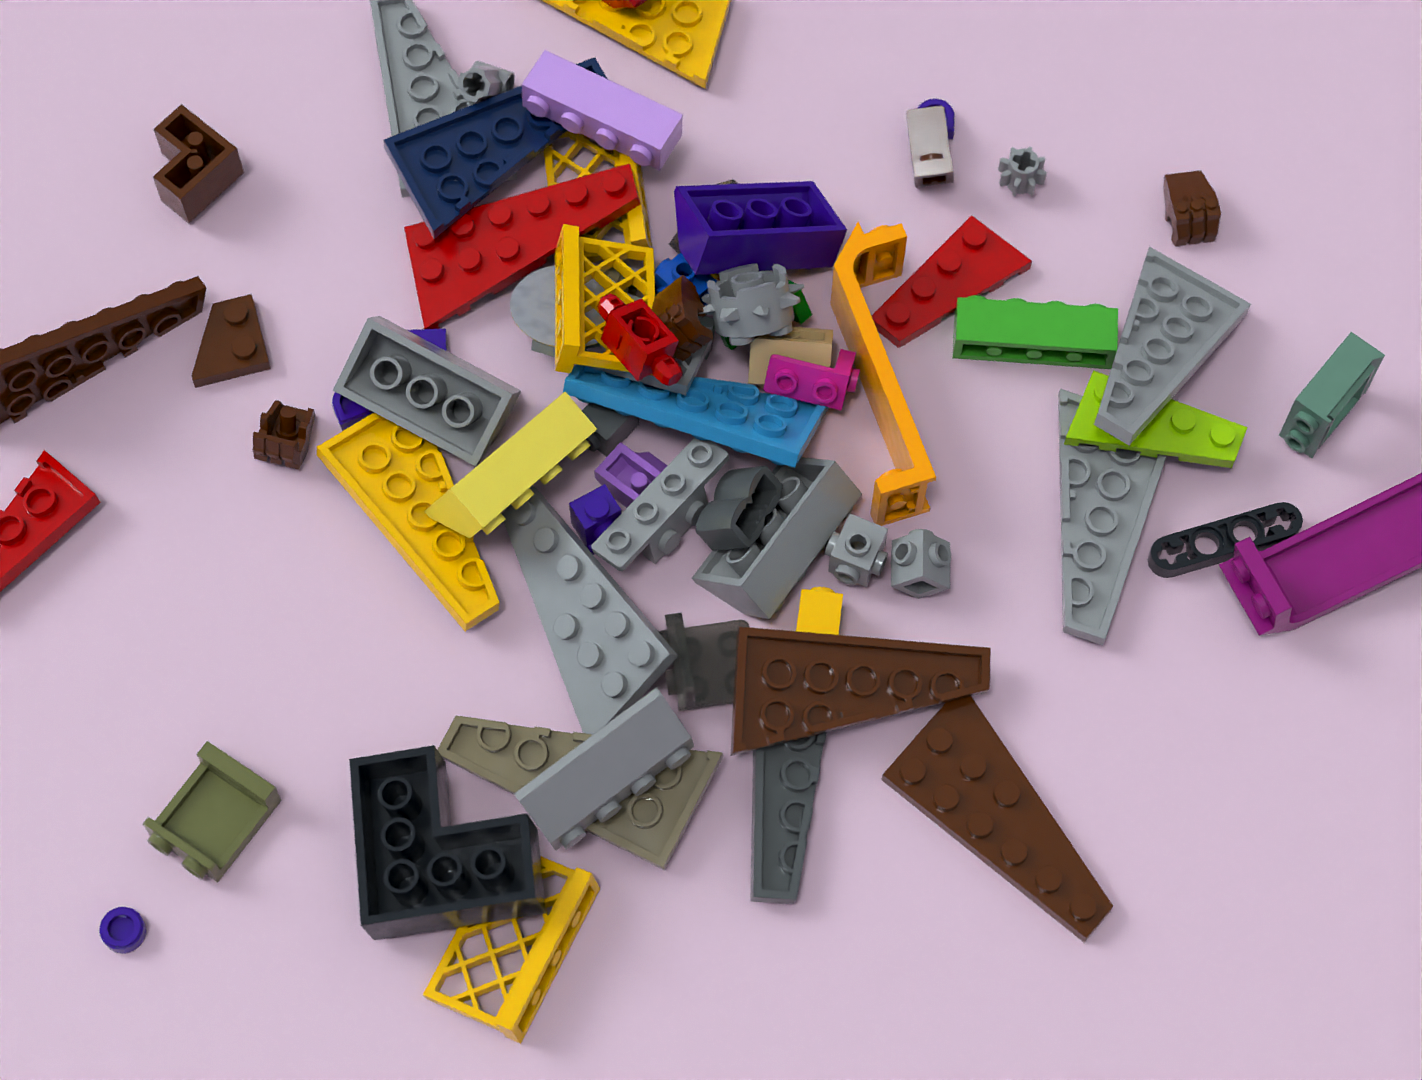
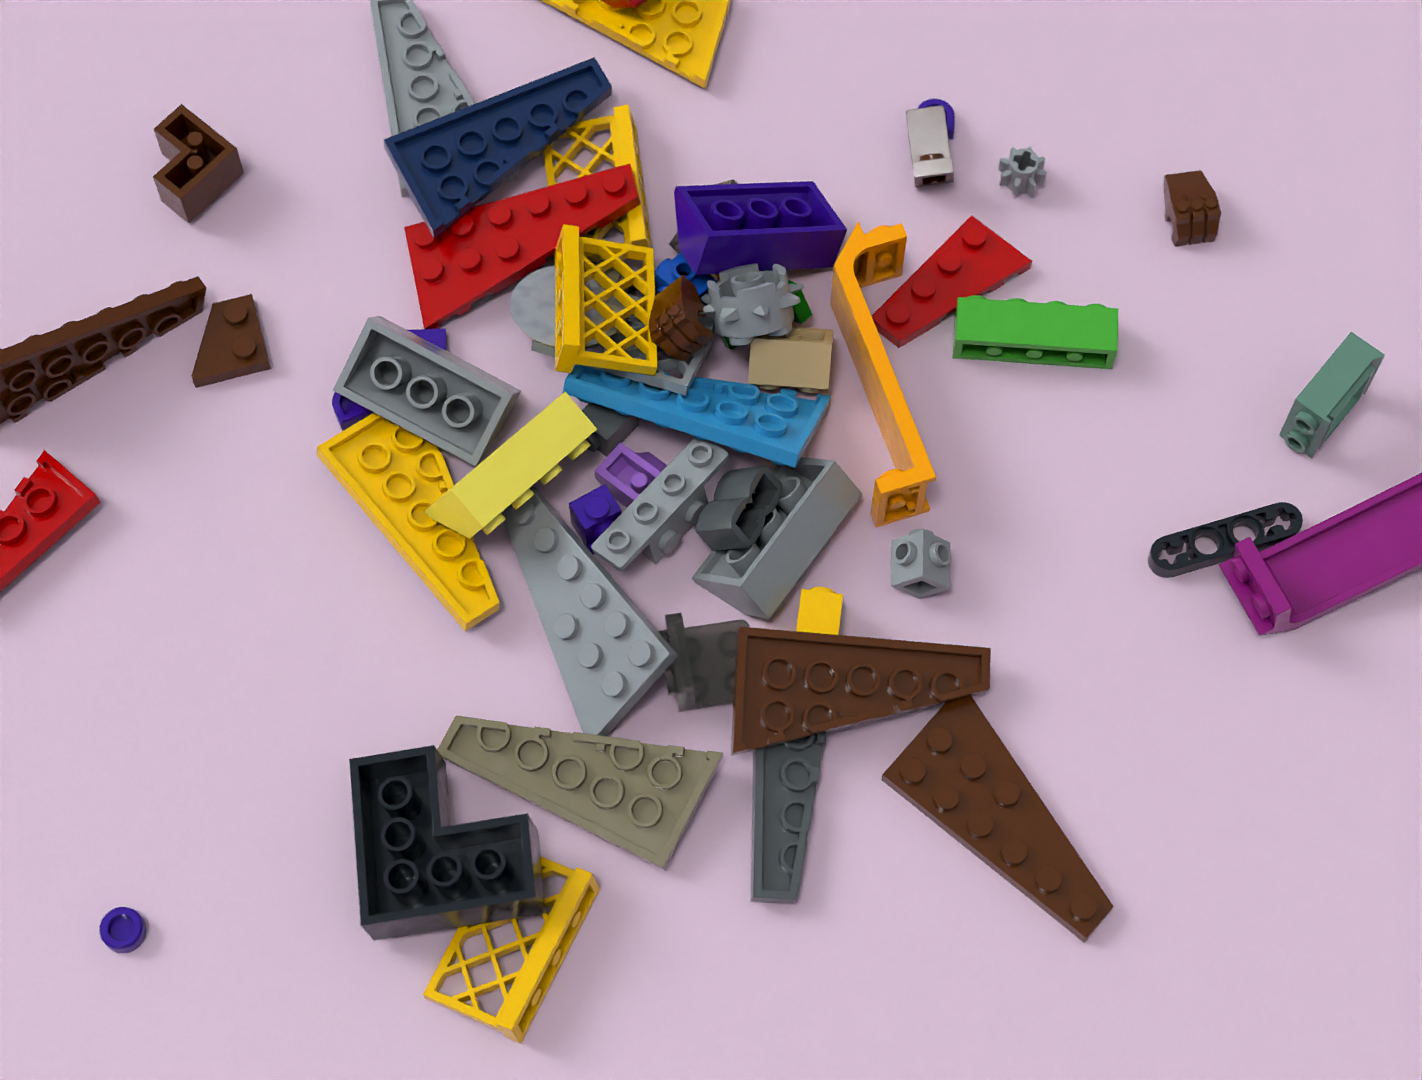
olive panel [143,741,282,883] -> none
reddish brown hand [253,400,316,469] -> none
light grey piece [457,61,515,103] -> none
light grey slope [514,687,694,851] -> none
lavender brick [522,50,683,171] -> none
red piece [597,293,682,386] -> none
dark pink bracket [763,349,860,411] -> none
light grey brick [825,513,888,587] -> none
light grey wing [1058,389,1167,645] -> none
lime wing [1064,370,1248,468] -> none
light grey wing [1094,247,1251,445] -> none

